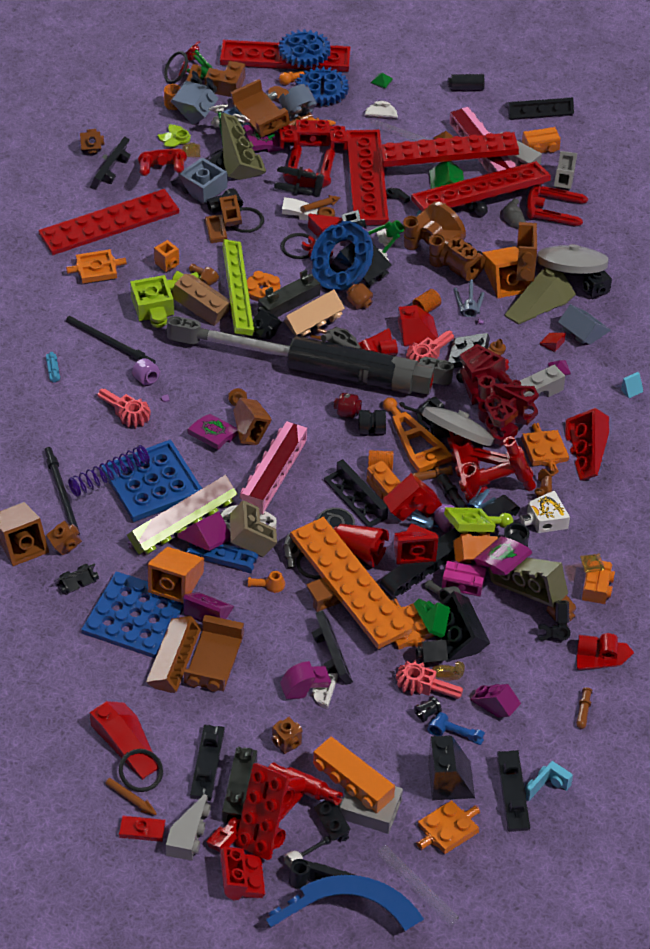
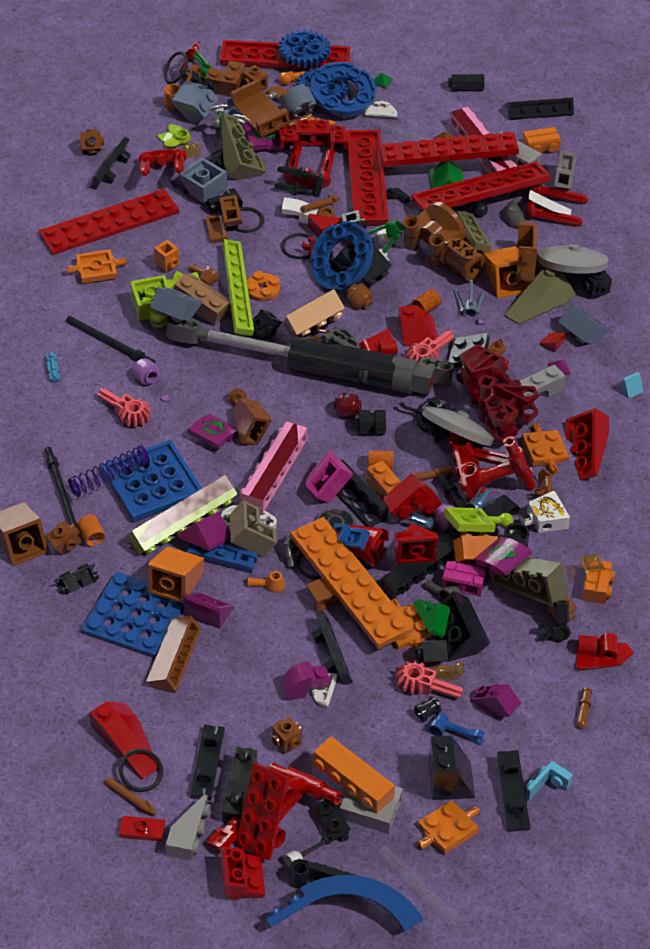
dark orange panel [184,615,244,692] -> none
pearl dark grey brick [257,269,320,317] -> none
orange plate [383,397,452,472] -> none
none -> orange piece [77,515,106,546]
none -> sand blue slope [150,287,203,323]
none -> dark orange brick [243,65,268,90]
none -> dark pink slope [305,450,353,503]
none -> blue plate [310,62,376,116]
none -> blue slope [334,523,370,550]
none -> olive plate [456,211,492,252]
none -> white sticker [529,190,571,215]

